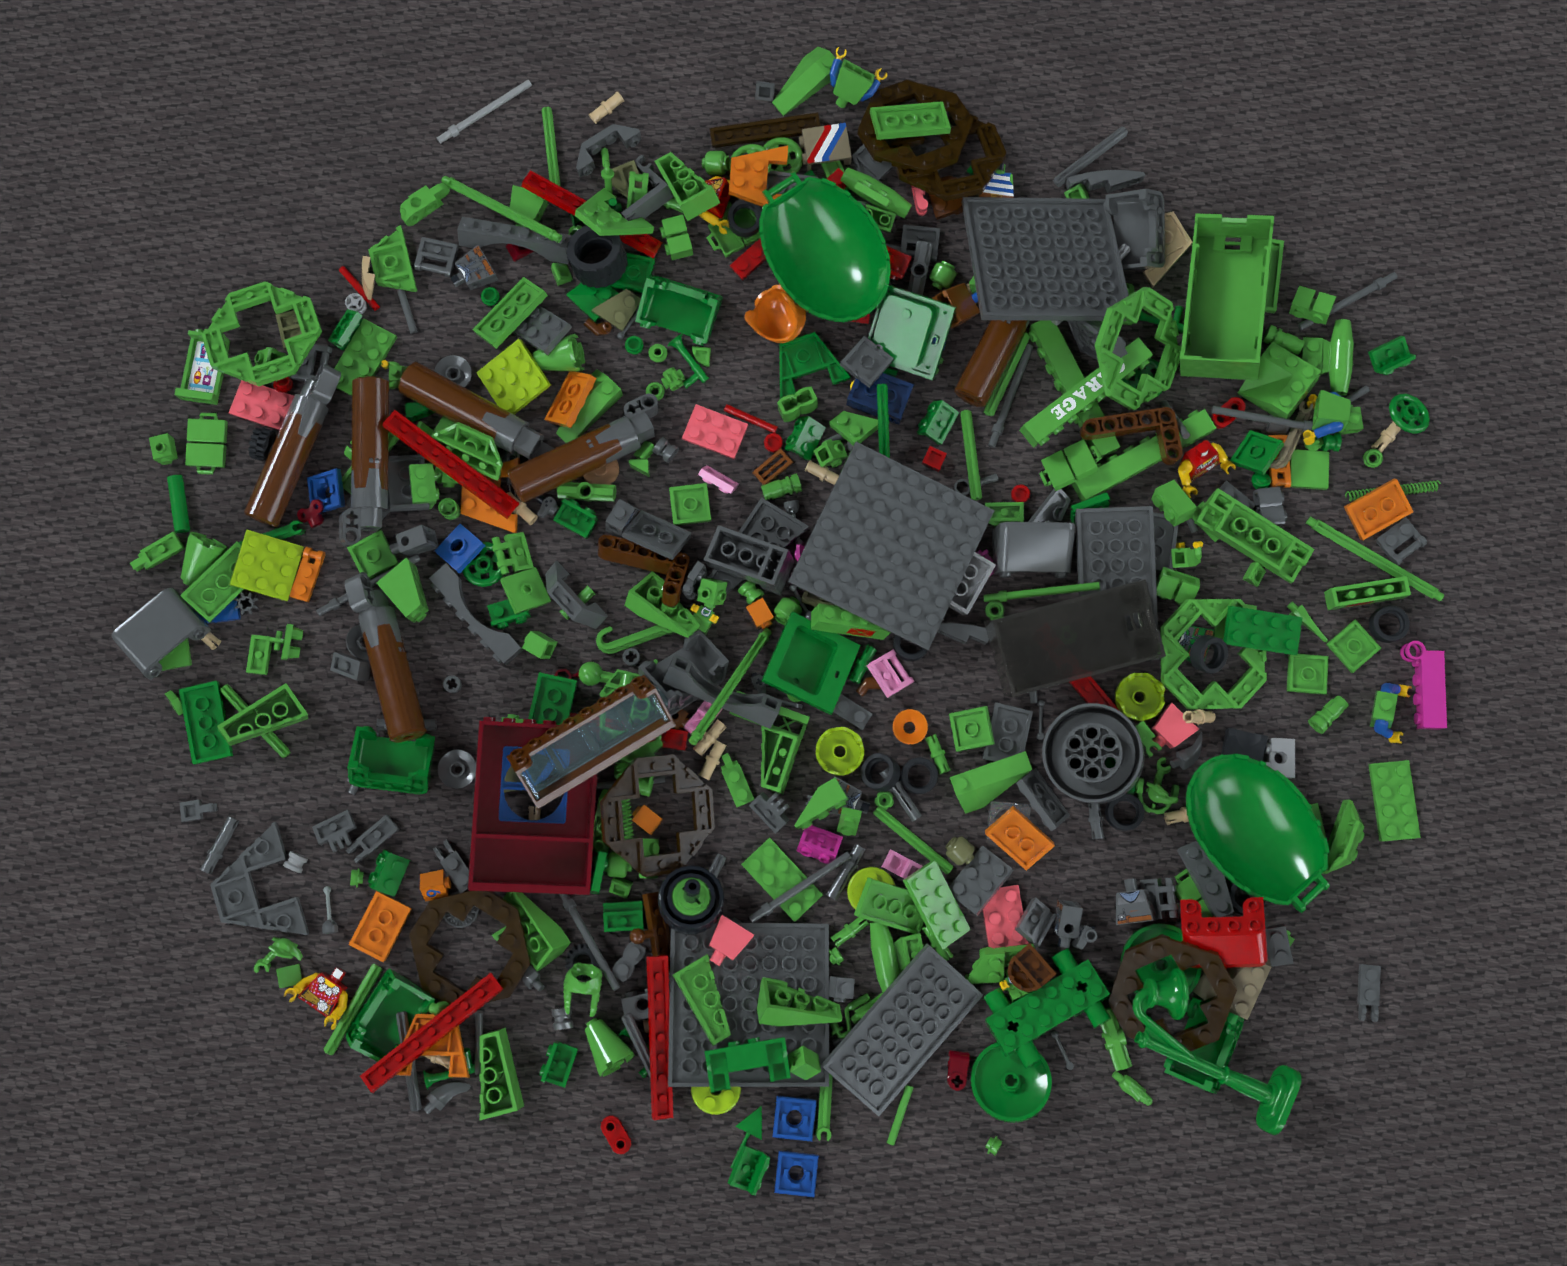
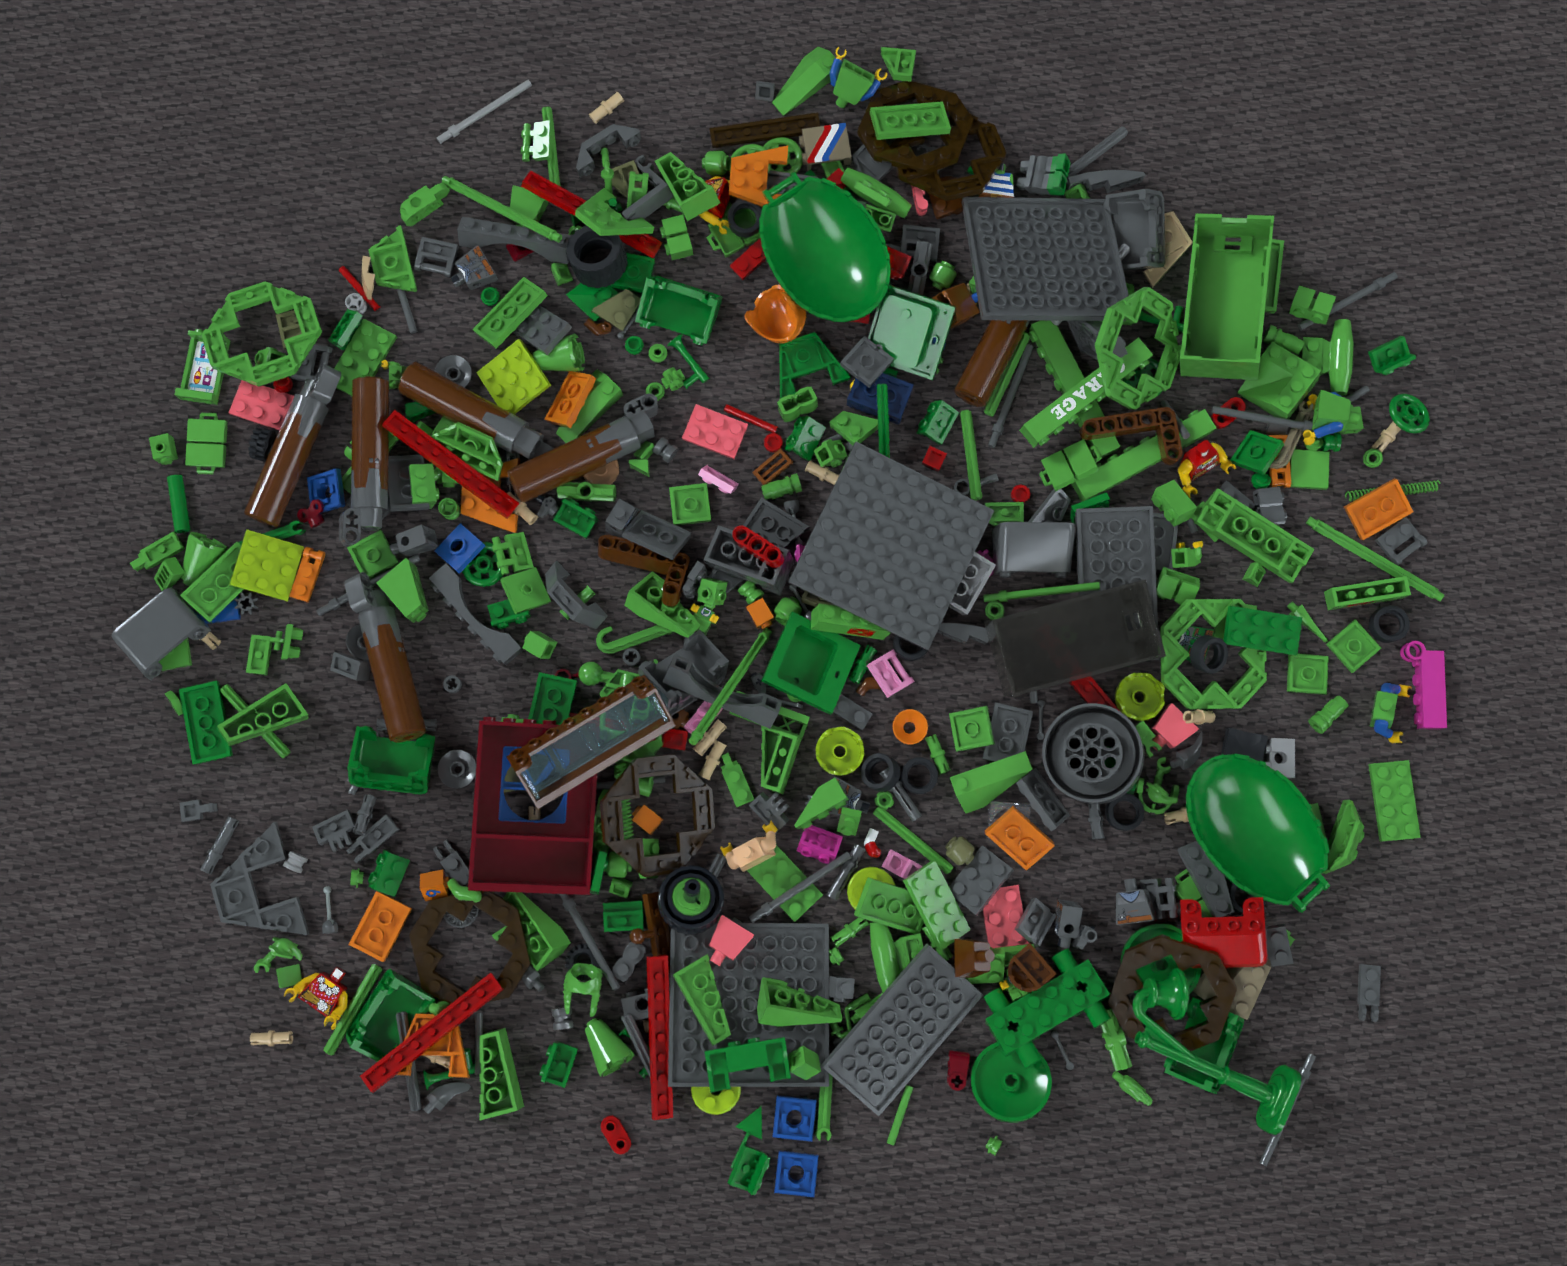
bright green tile [692,346,711,367] -> none
none -> bright green slope [154,557,185,591]
none -> tan pin [250,1030,293,1046]
none -> dark grey pin [353,794,377,835]
none -> bright green arm [447,878,482,902]
none -> bright green plate [521,120,554,162]
none -> light nougat torso [720,821,778,872]
none -> red beam [732,526,784,568]
none -> arm [864,828,881,858]
none -> bright green wing [881,47,916,82]
none -> reddish brown torso [954,939,995,978]
none -> hips [1016,153,1071,195]
none -> dark grey bar [1259,1053,1316,1167]

